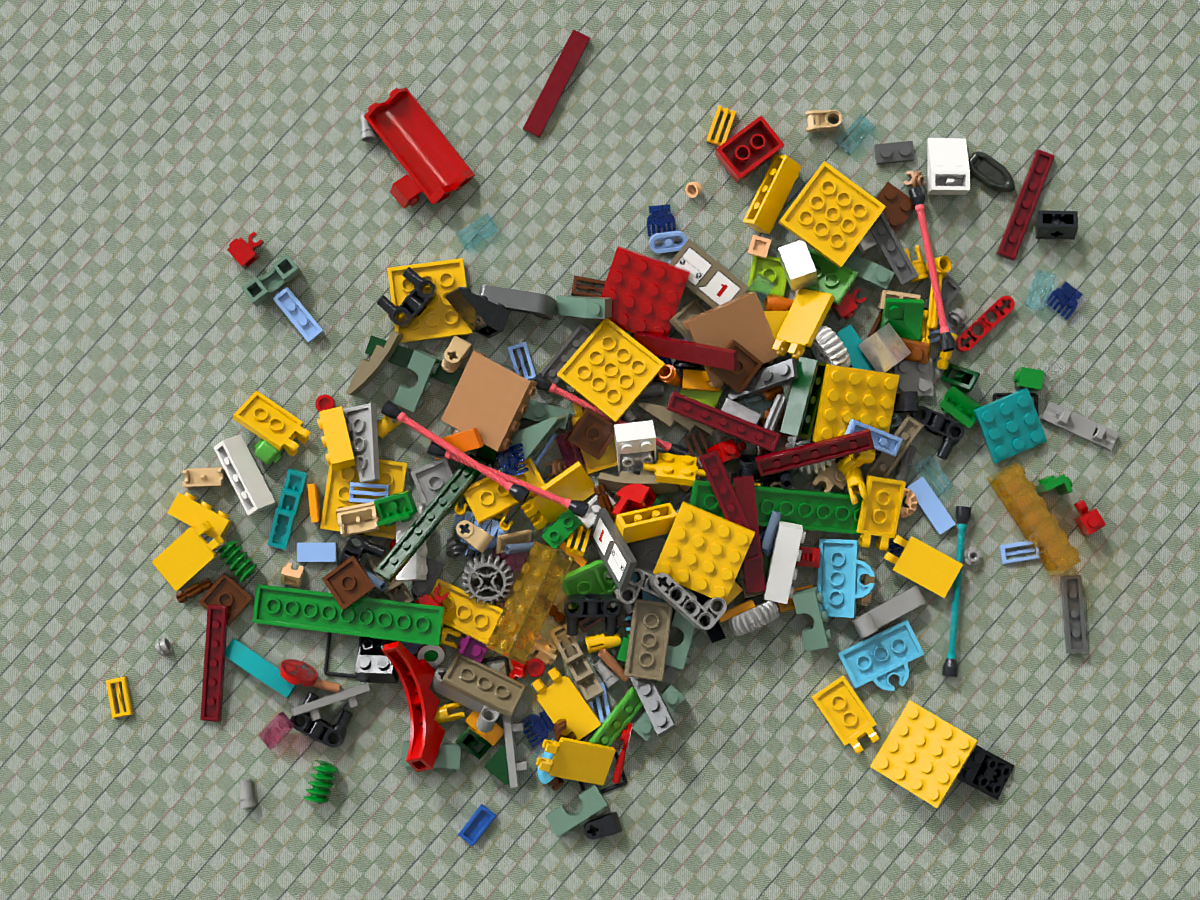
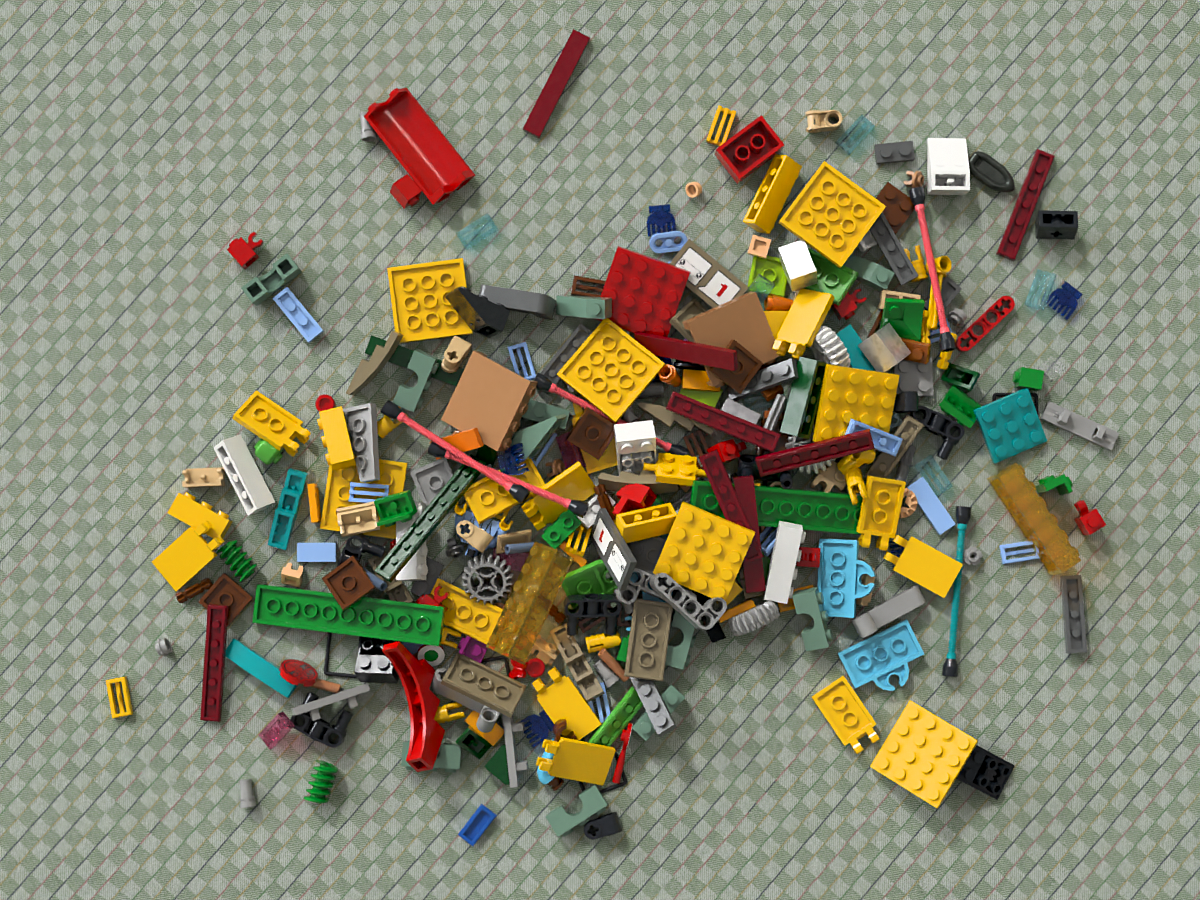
black piece [377,267,437,329] -> none
sand blue piece [761,510,782,550] -> none

